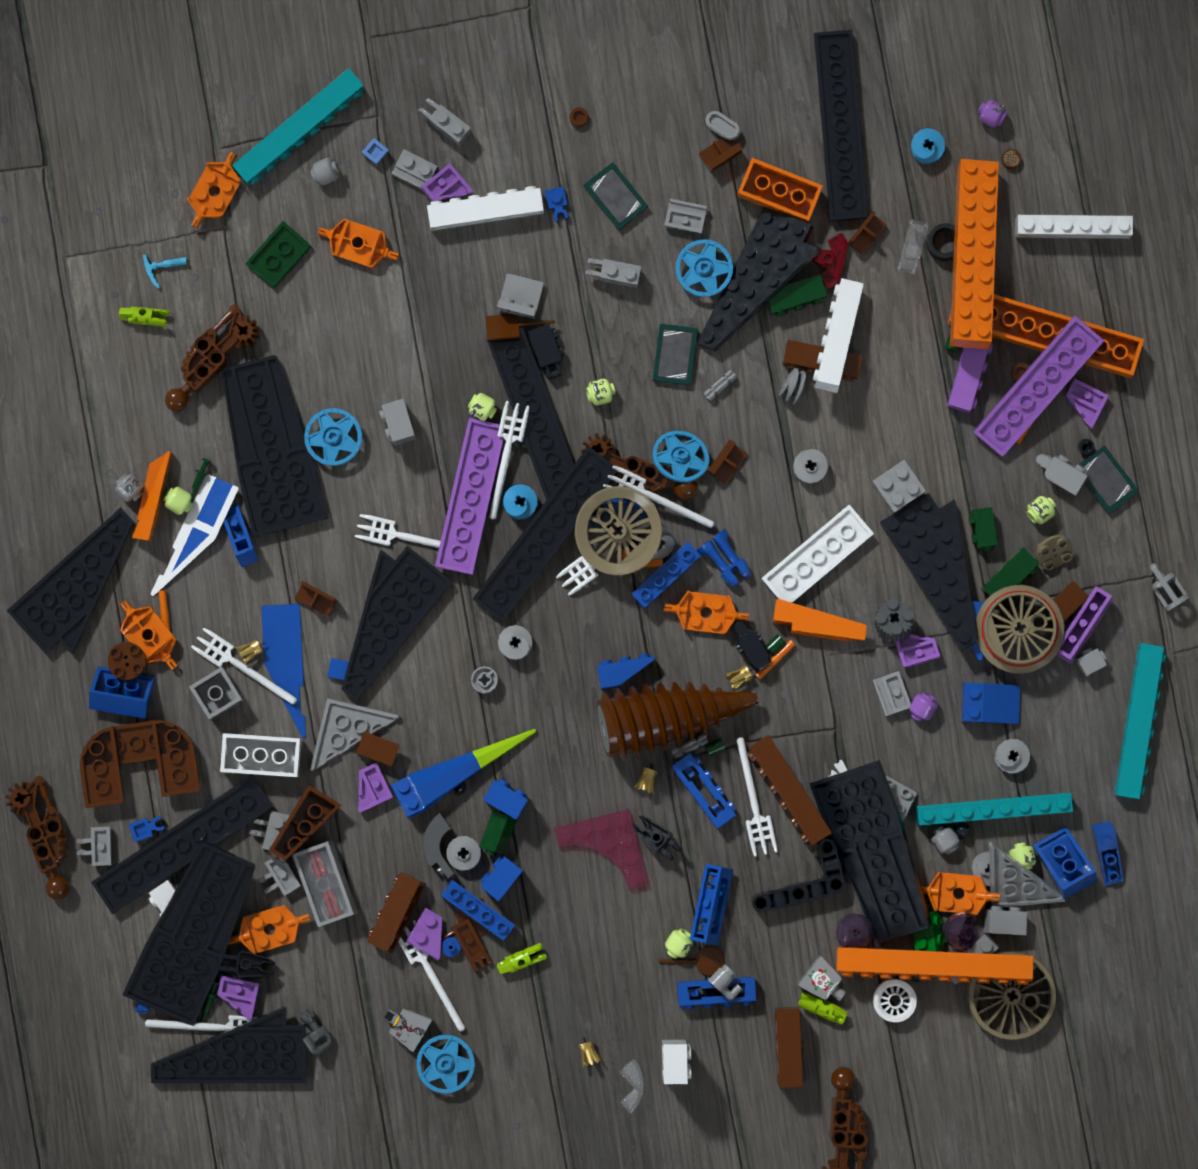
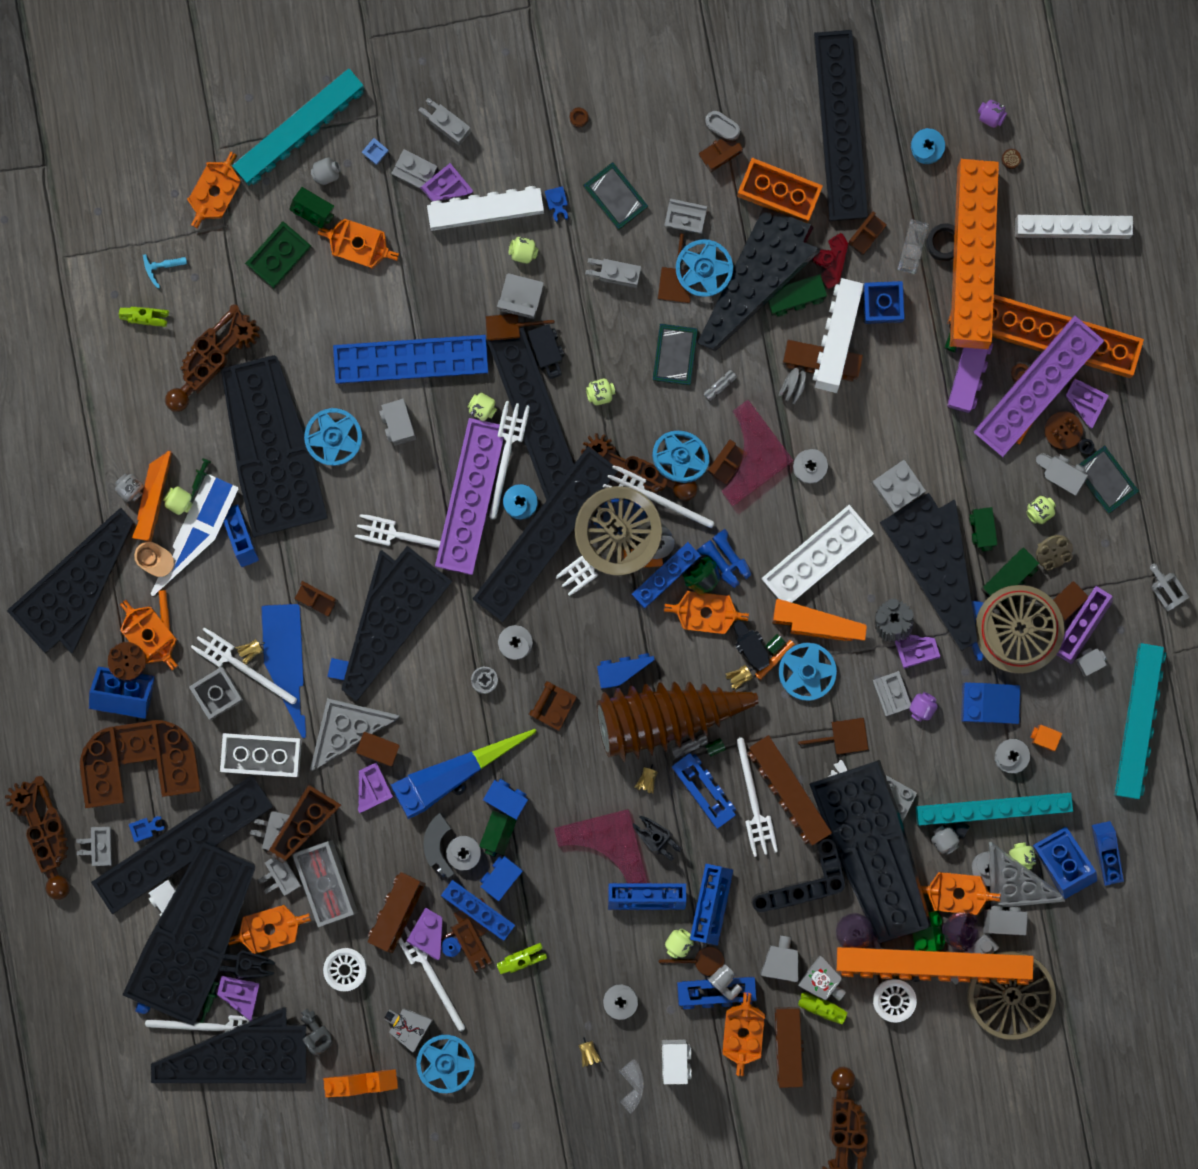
none -> light nougat cap [134,542,174,577]
none -> dark green brick [289,187,334,229]
none -> white wheel [323,948,367,991]
none -> orange arch [323,1069,398,1097]
none -> blue plate [333,335,488,384]
none -> yellowish green head [509,237,538,264]
none -> reddish brown plate [528,681,577,731]
none -> light grey piece [603,984,638,1020]
none -> blue brick [608,883,686,910]
none -> reddish brown piece [658,233,692,303]
none -> dark green cone [683,557,721,594]
none -> clear pink plate [721,400,794,507]
none -> orange plate [722,992,765,1076]
none -> light grey torso [760,935,798,982]
none -> dark azure wheel [779,643,837,700]
none -> reddish brown piece [798,718,868,754]
none -> blue brick [863,281,904,324]
none -> orange brick [1030,725,1062,751]
none -> reddish brown plate [1044,411,1083,450]

